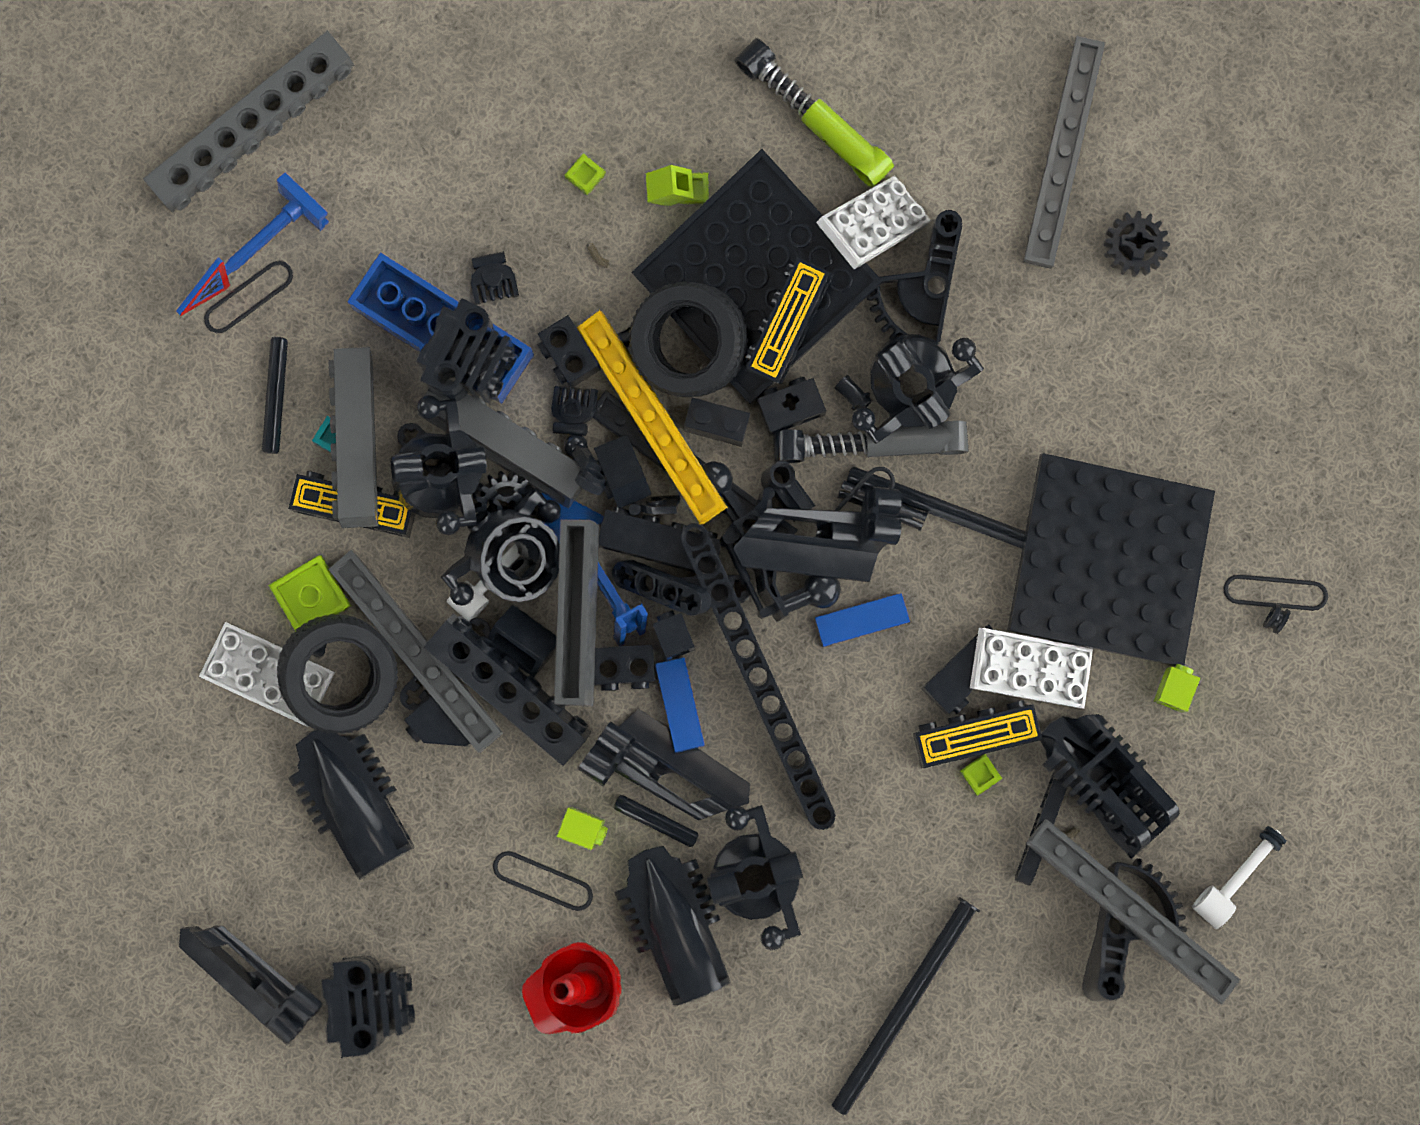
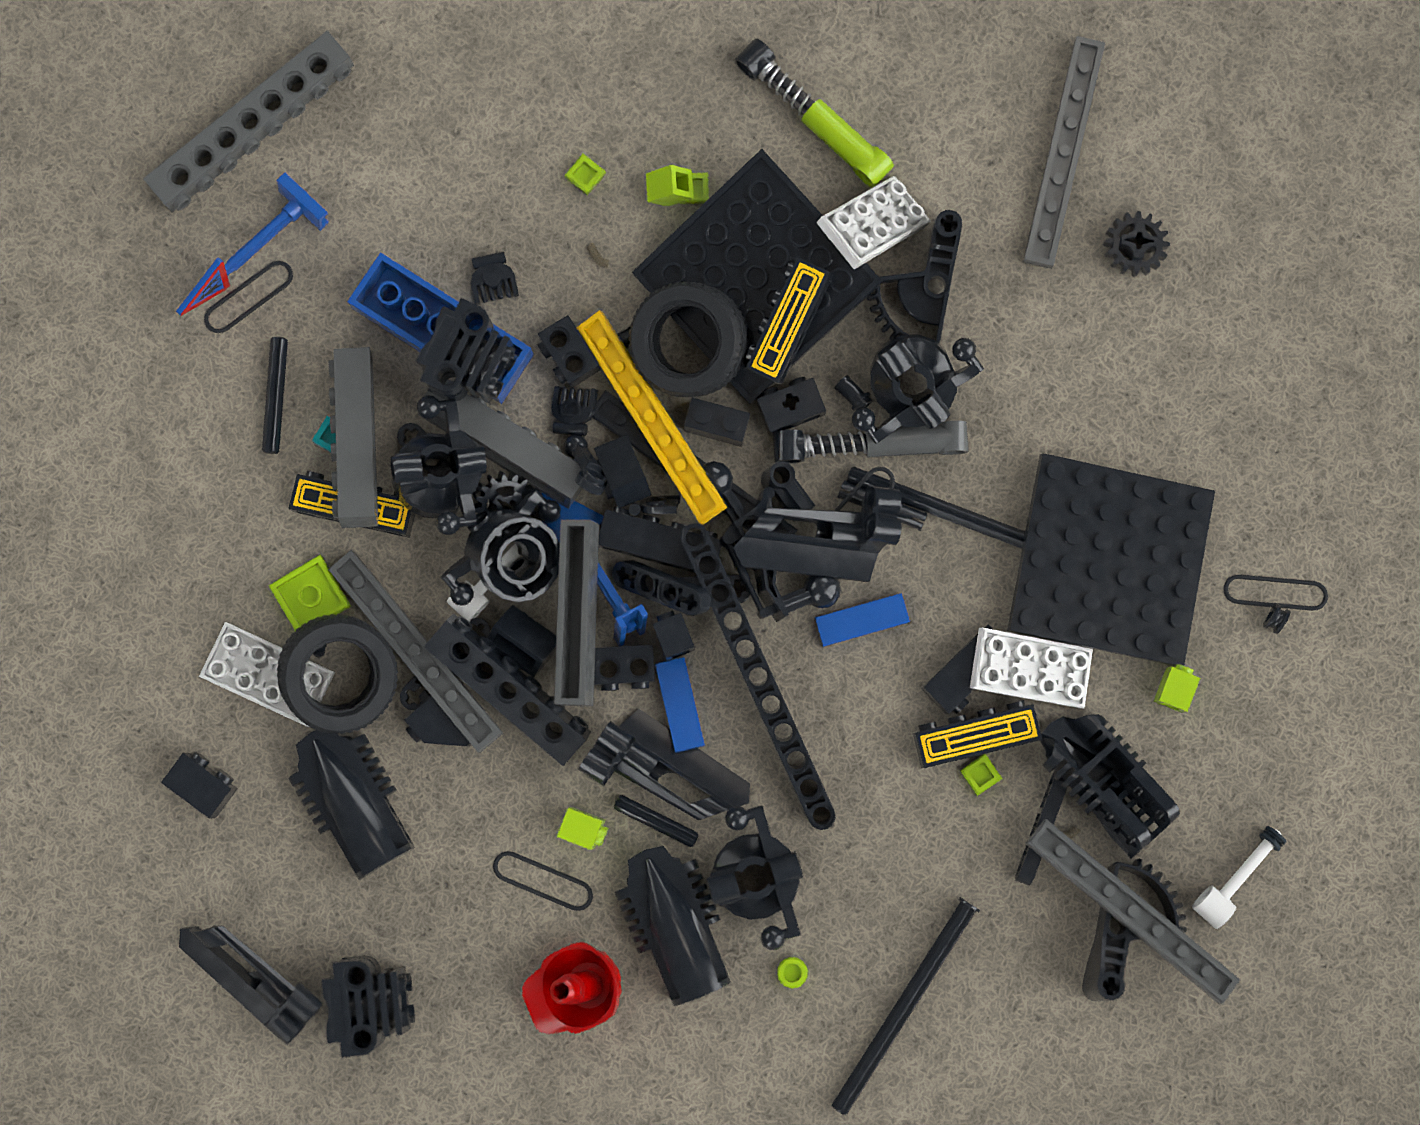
none -> black piece [161,752,238,819]
none -> lime tile [777,957,808,988]

